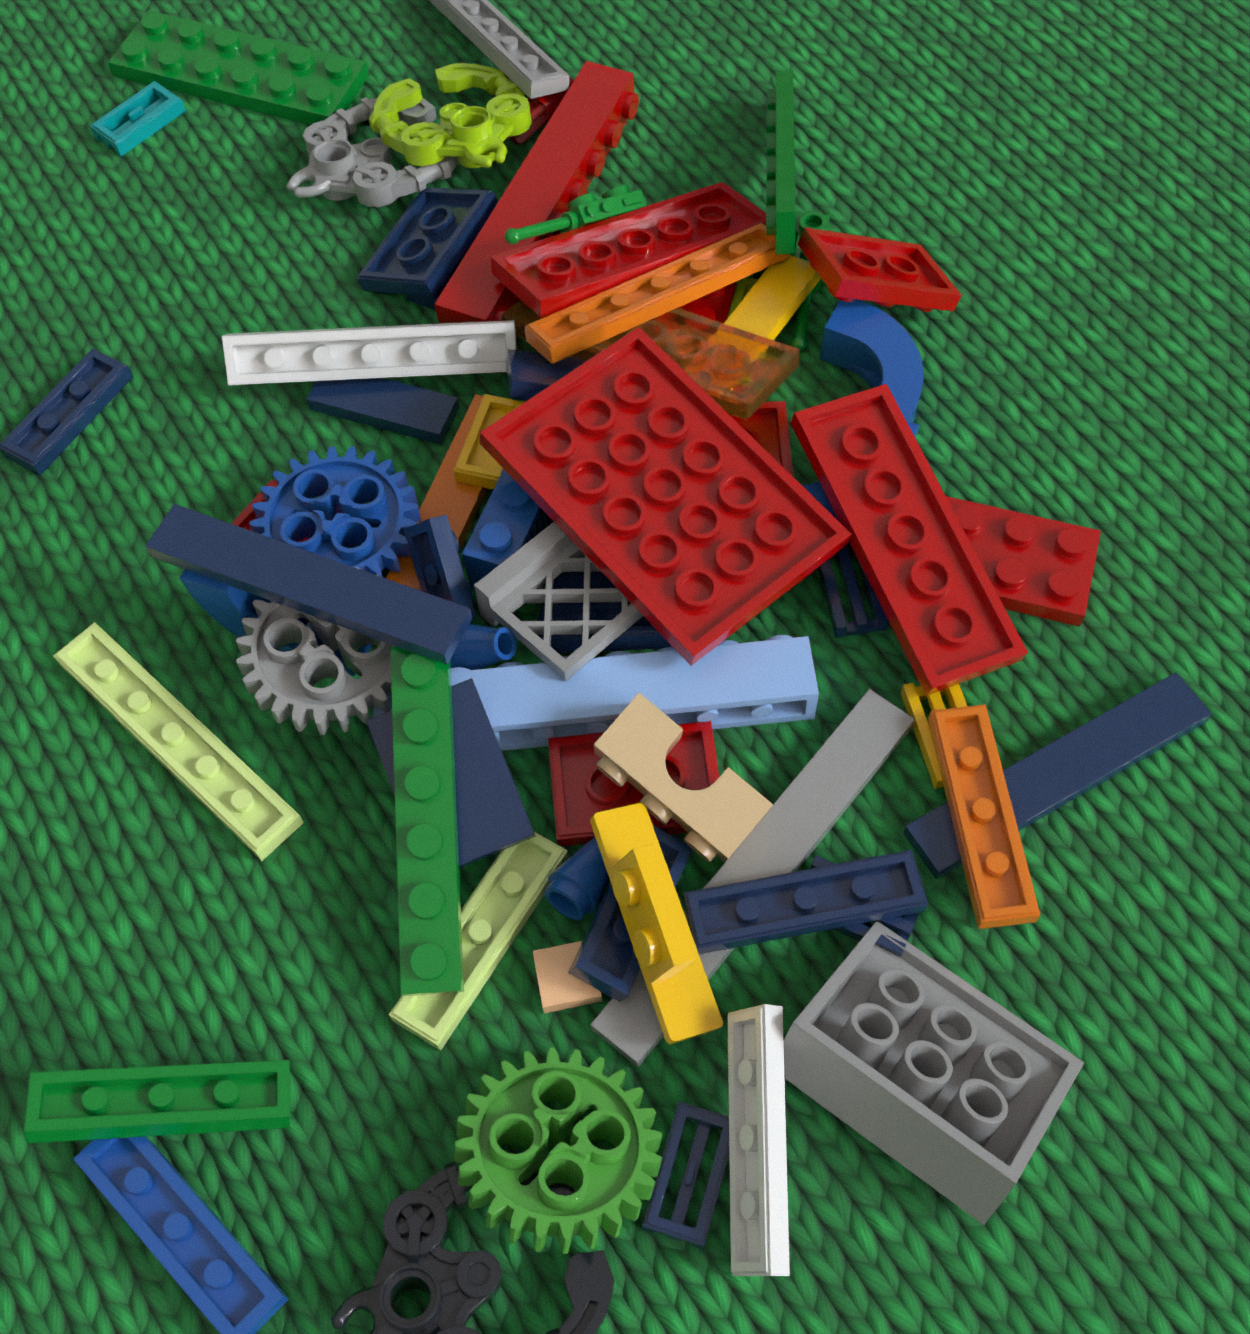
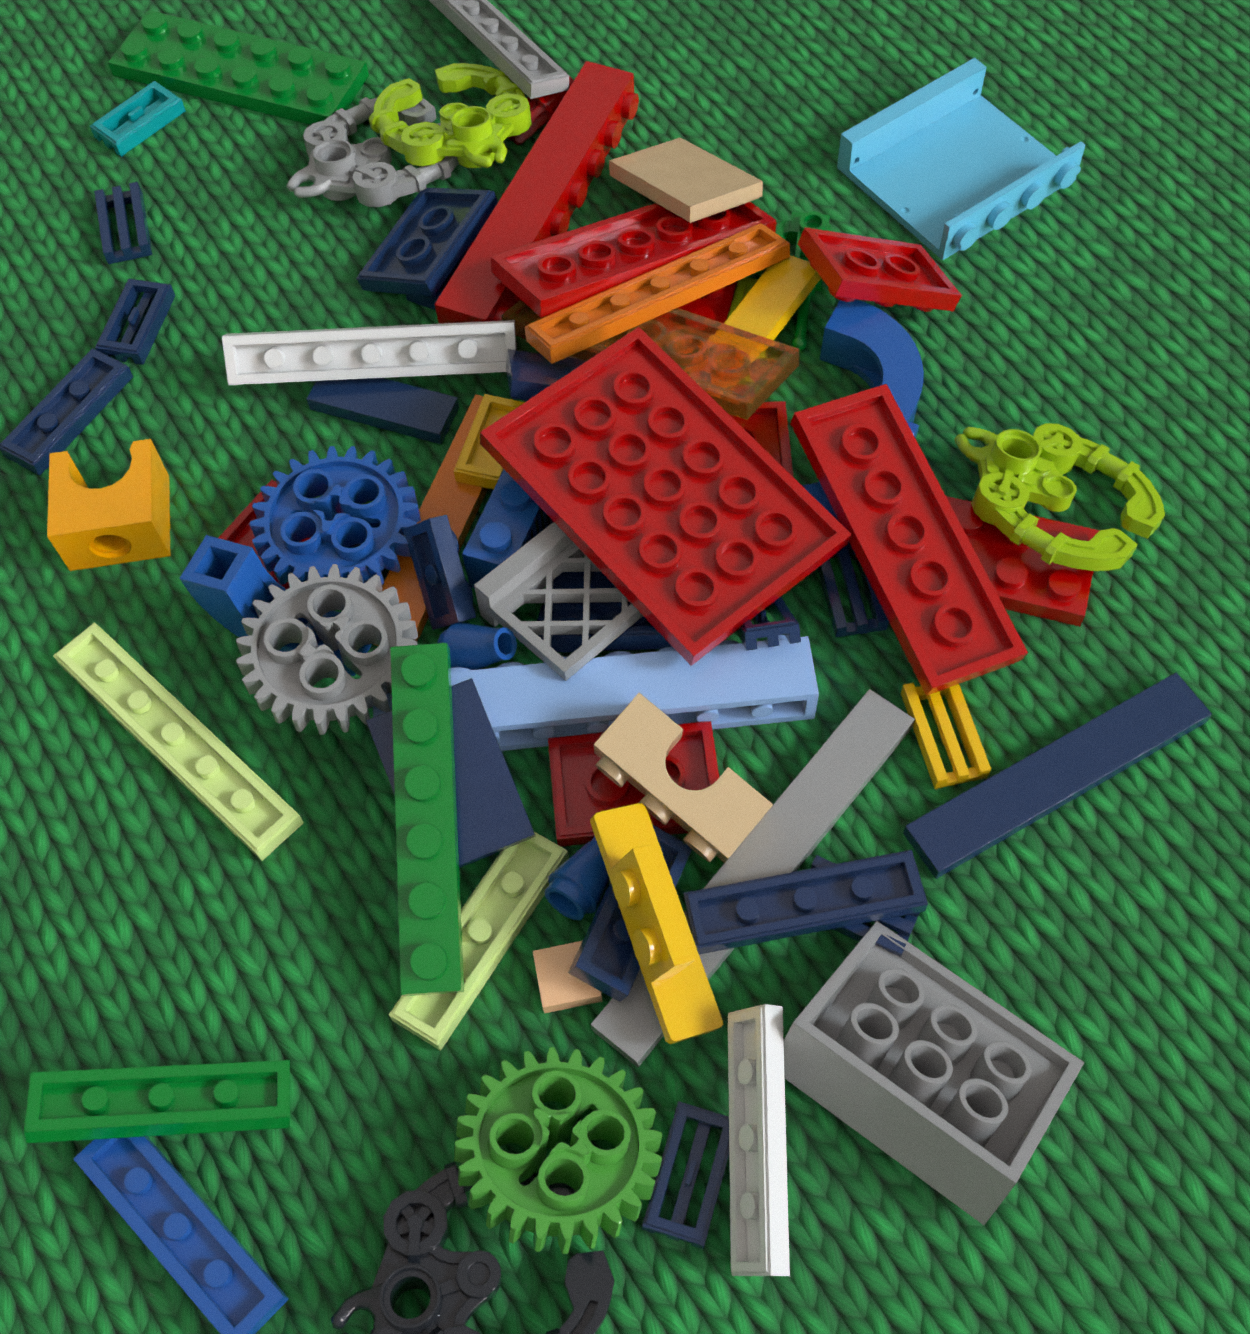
dark blue tile [145,504,472,665] -> none
green piece [504,185,648,245] -> none
green plate [766,70,796,255] -> none
orange tile [928,704,1040,929] -> none
none -> light orange piece [47,439,171,571]
none -> dark blue tile [94,182,153,264]
none -> dark blue tile [95,279,175,365]
none -> tan tile [609,138,763,223]
none -> dark blue tile [736,597,801,651]
none -> medium azure panel [837,58,1085,261]
none -> lime piece [954,423,1165,571]

